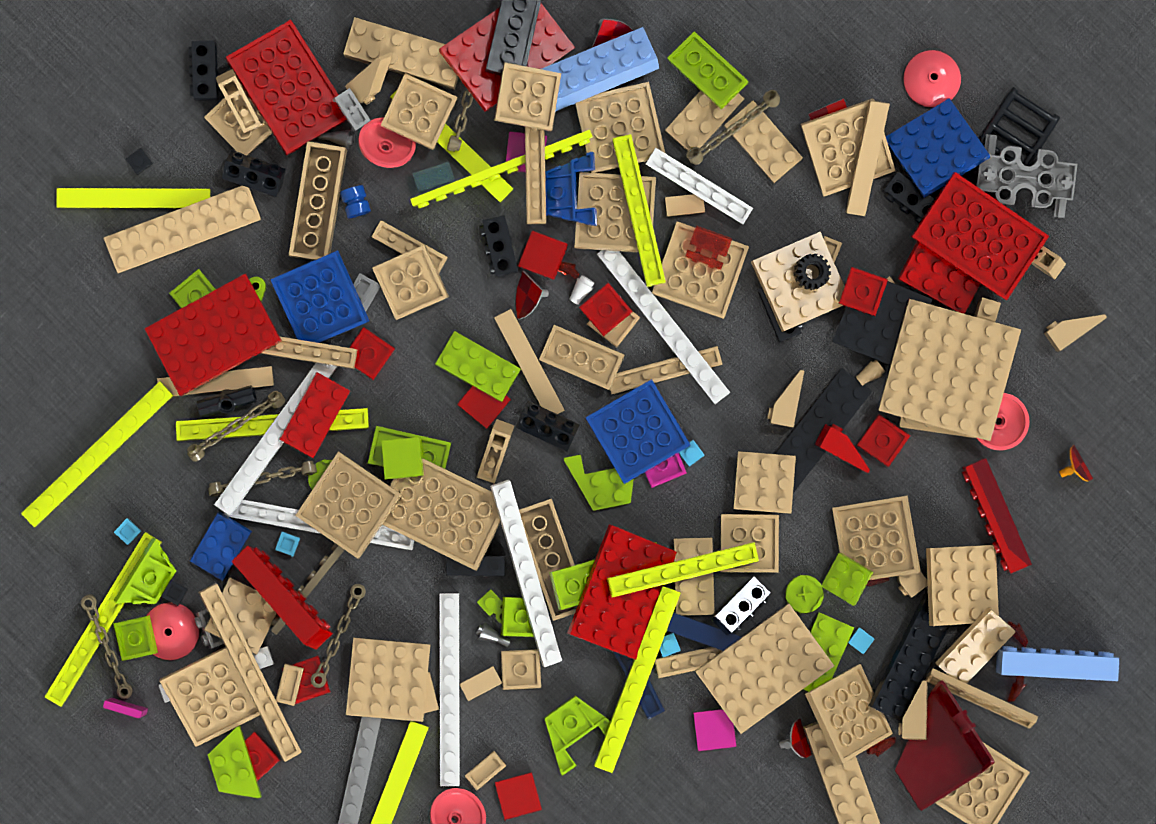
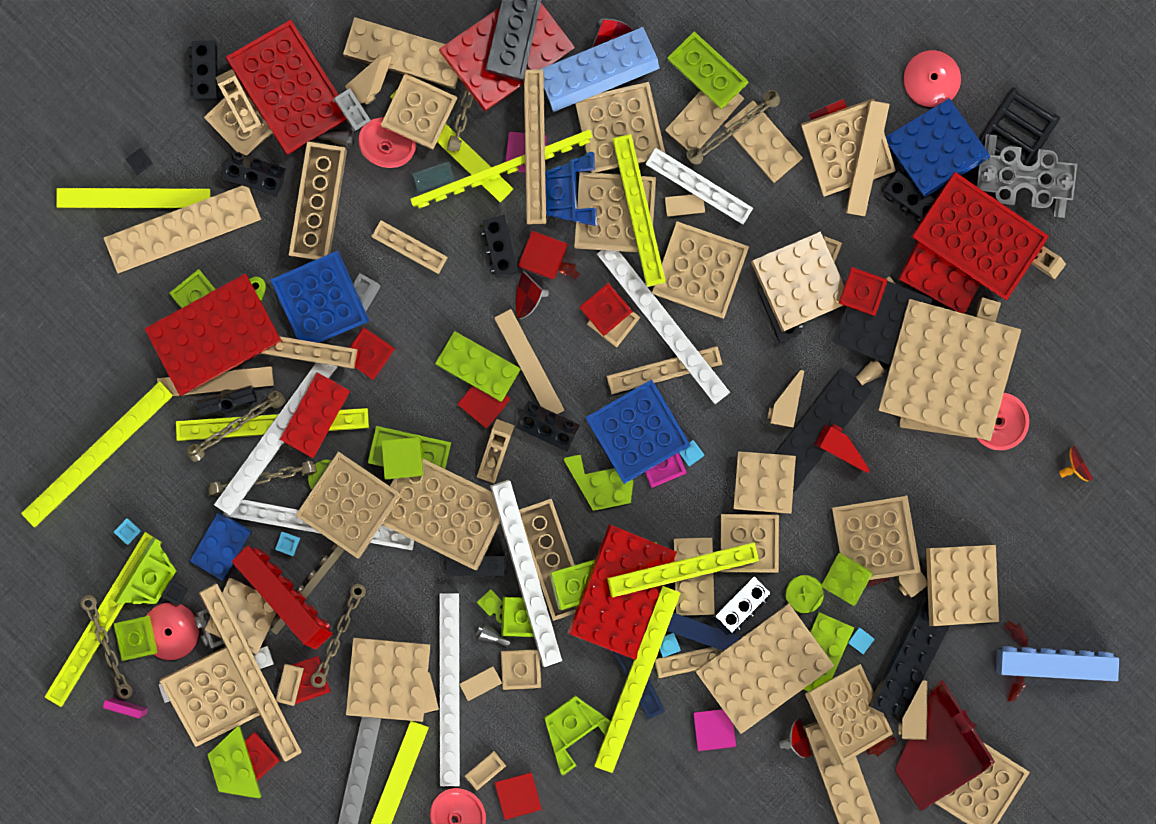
blue wheel [340,185,371,218] -> none
tan plate [372,244,449,320] -> none
tan plate [494,63,561,131] -> none
tan plate [539,325,625,390] -> none
white cone [569,275,594,305] -> none
clear red plate [685,226,732,270] -> none
black tyre [793,253,831,290] -> none
red tile [857,414,910,467] -> none
tan tile [925,668,1038,728] -> none
tan plate [936,607,1016,684] -> none
brick [962,458,1032,574] -> none
tan slope [1044,315,1107,352] -> none

